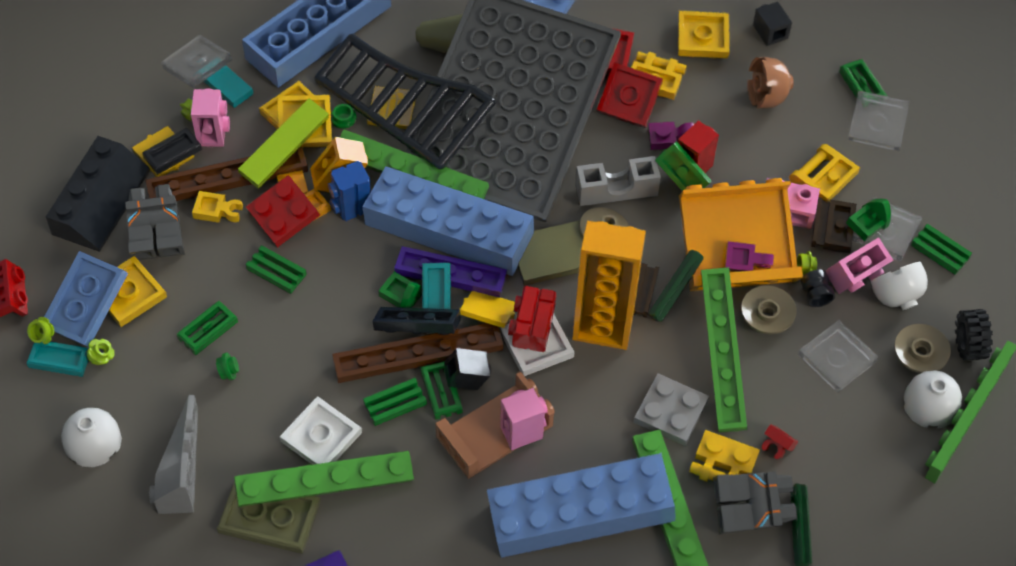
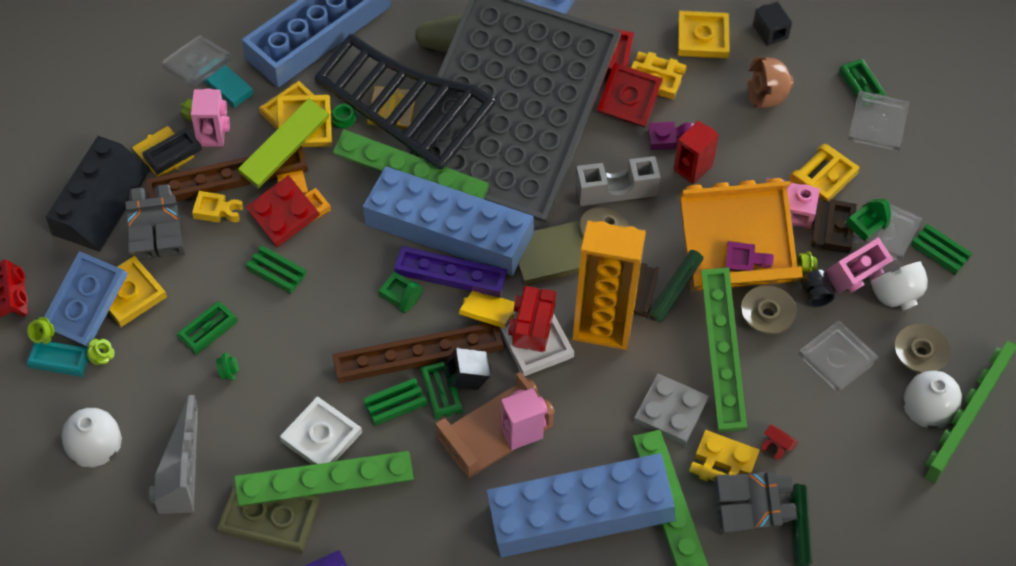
light orange brick [310,137,368,192] -> none
blue brick [328,161,371,221] -> none
black plate [372,307,461,335] -> none
teal tile [422,263,451,309] -> none
green panel [655,141,712,191] -> none
black tyre [955,309,993,360] -> none

